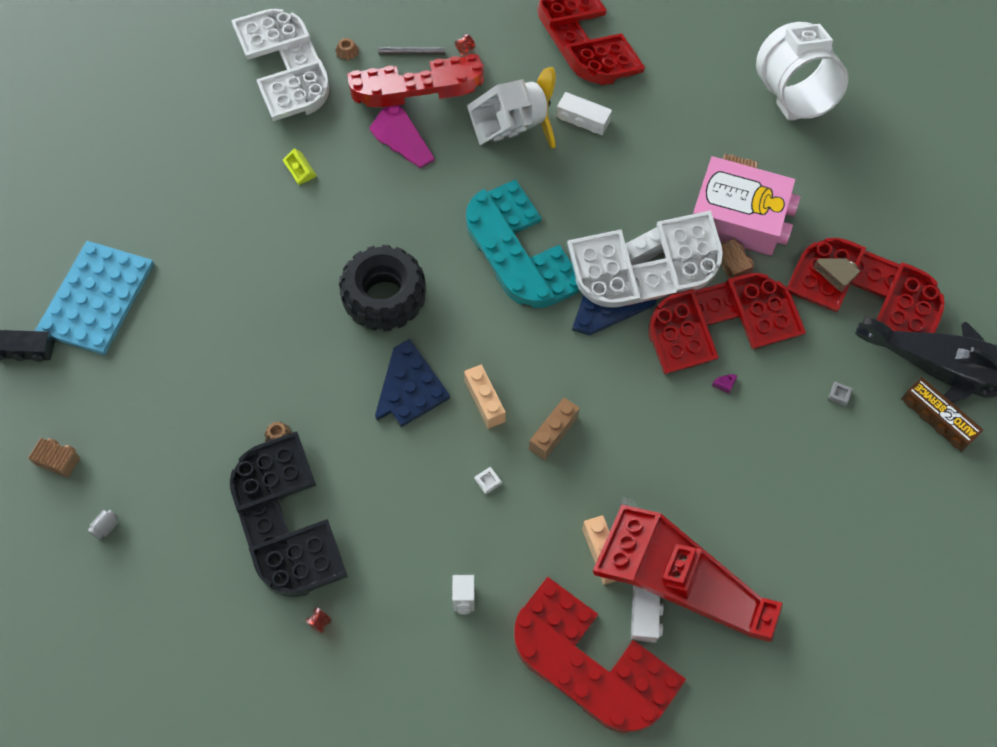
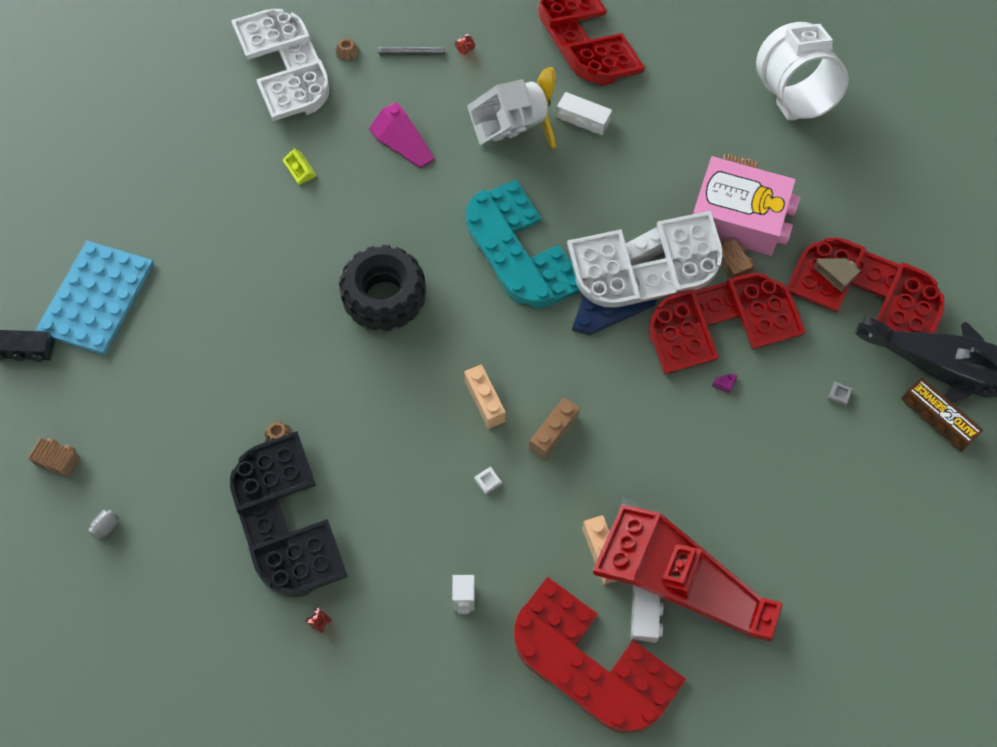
plate [347,54,485,107] -> none
dark blue wing [375,339,450,428] -> none

